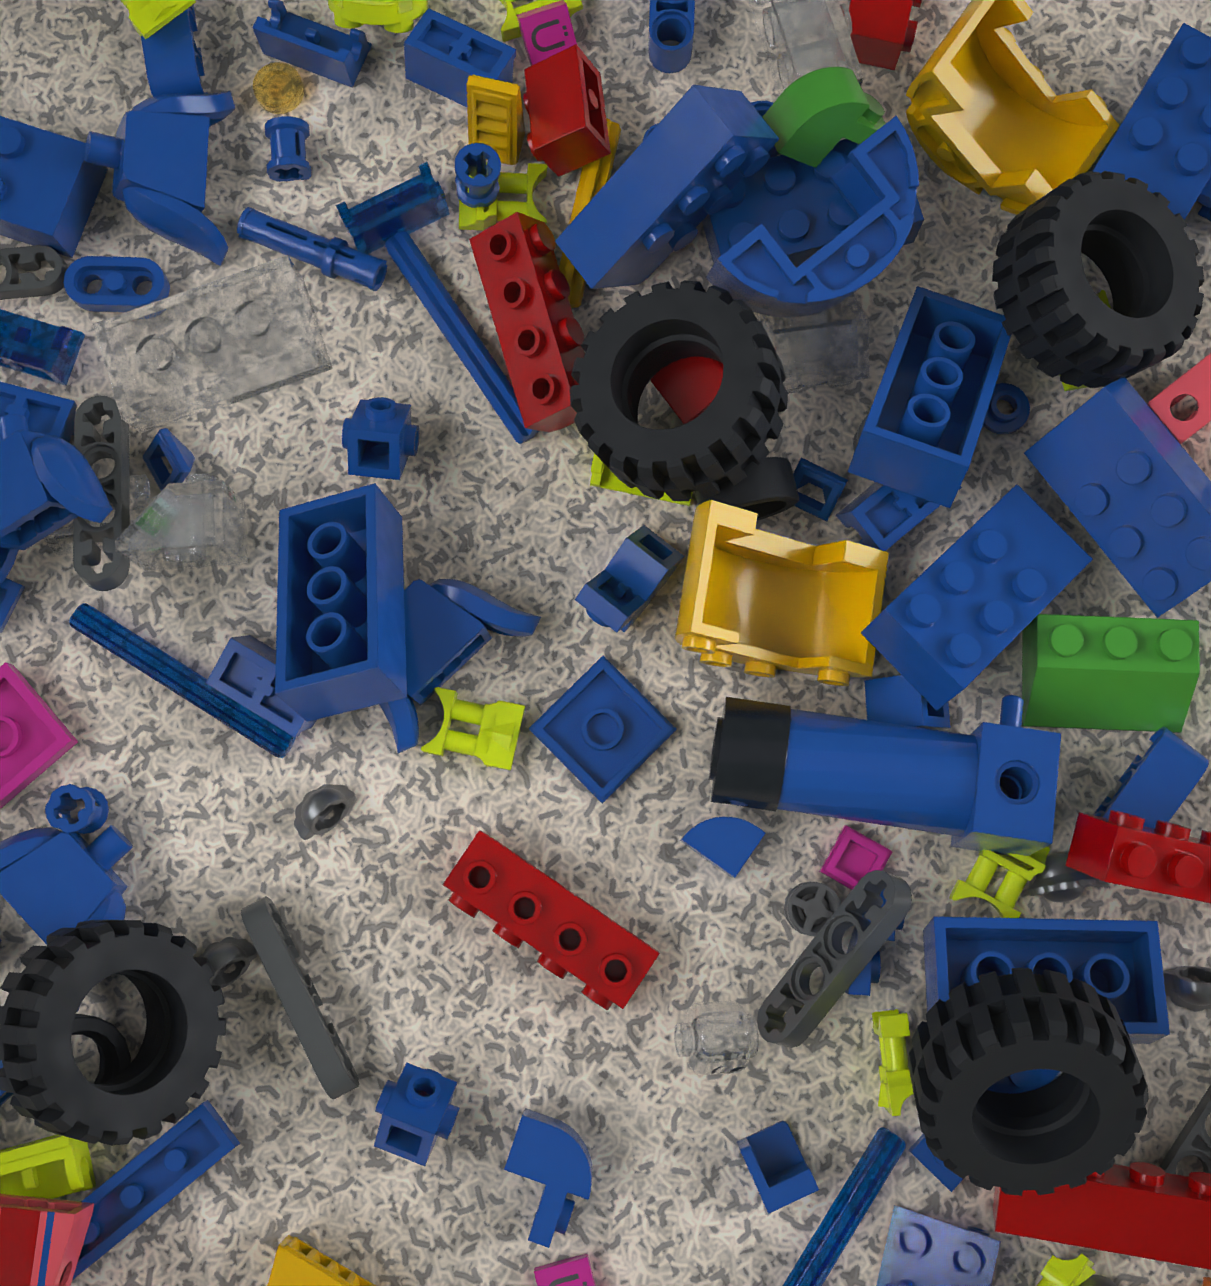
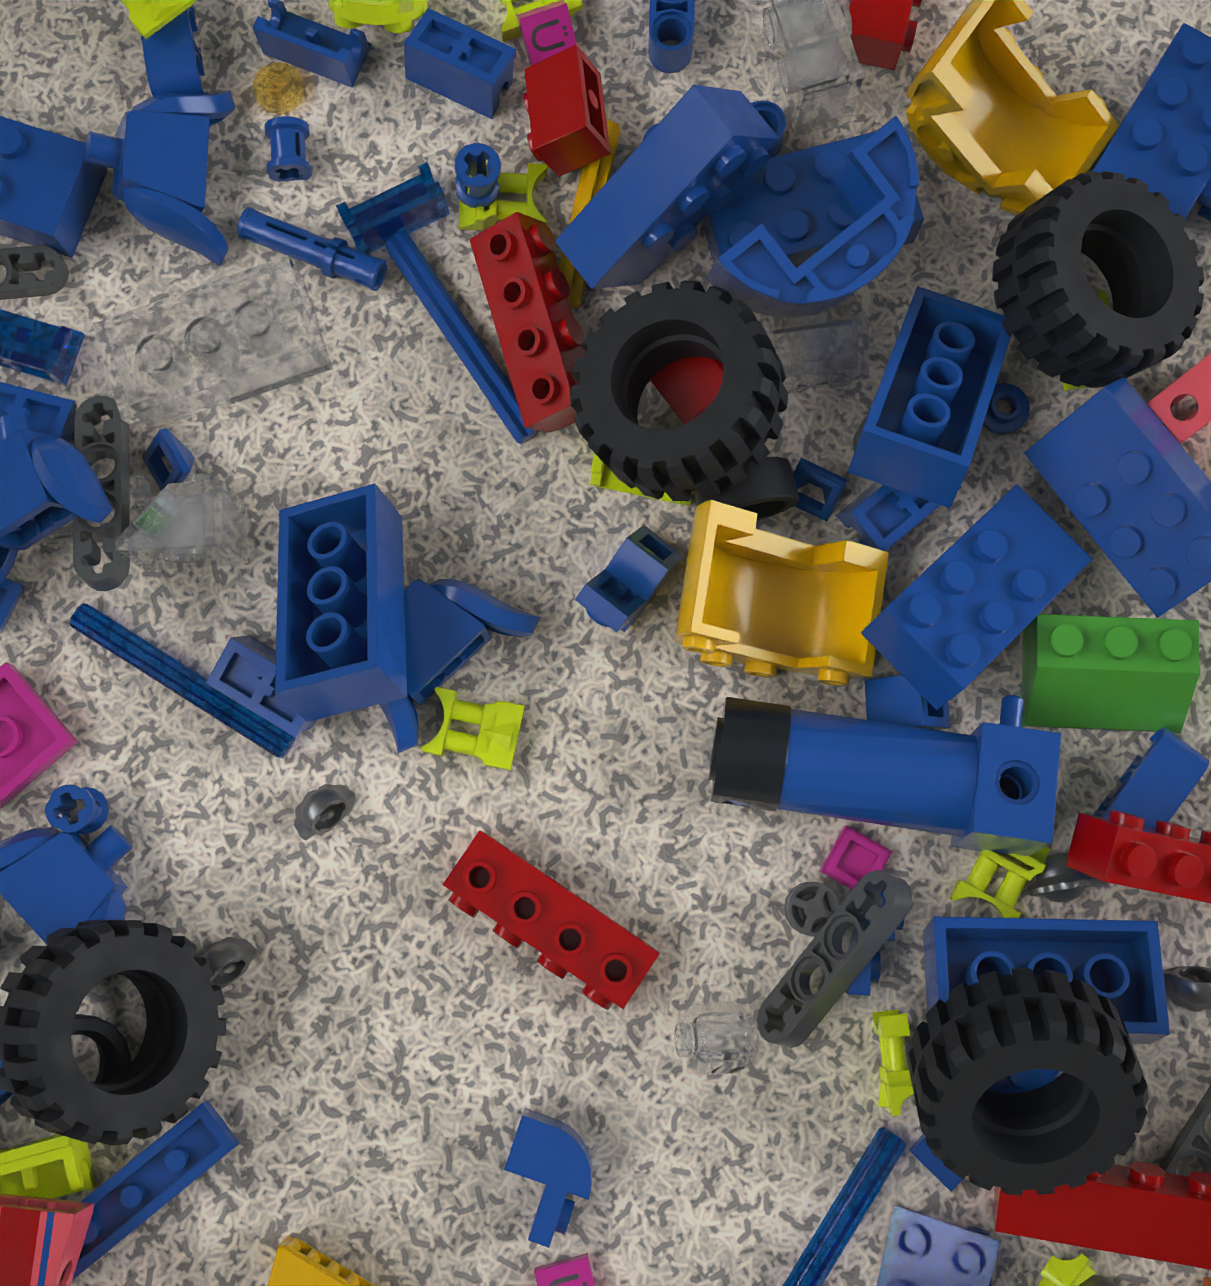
blue plate [63,256,170,313] -> none
dark grey beam [241,896,359,1099] -> none
blue brick [342,397,420,480] -> none
blue brick [374,1062,460,1166] -> none
yellow slope [466,75,525,165] -> none
blue tile [528,656,677,804] -> none
blue brick [680,817,766,878] -> none
blue panel [737,1121,819,1214] -> none
bright green brick [762,67,886,168] -> none

